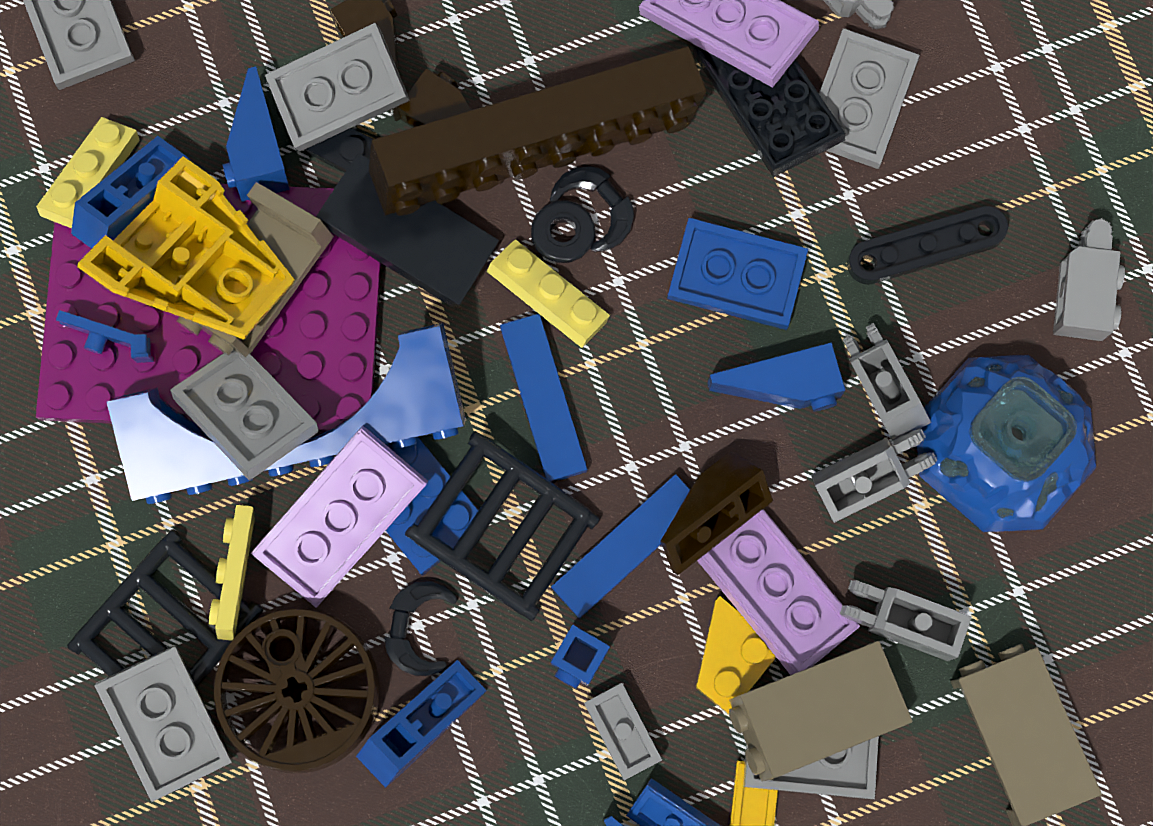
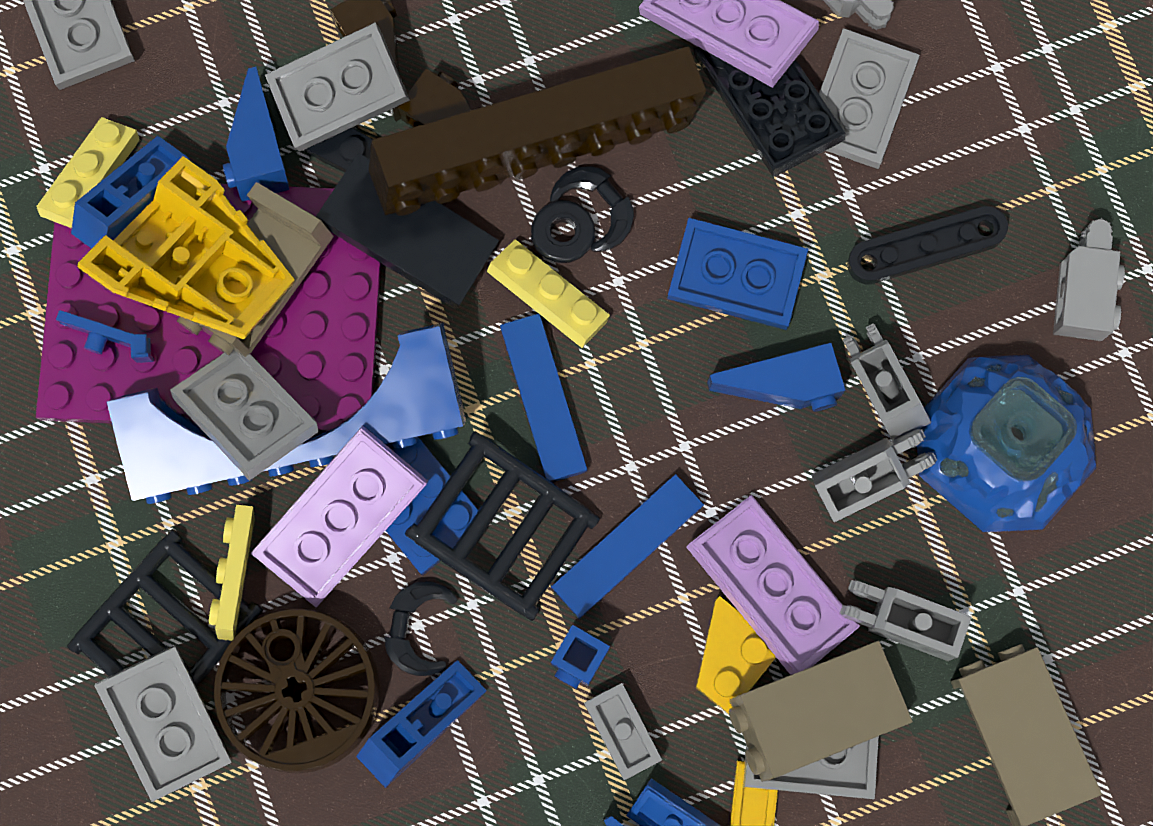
dark brown slope [661,451,773,575] -> none

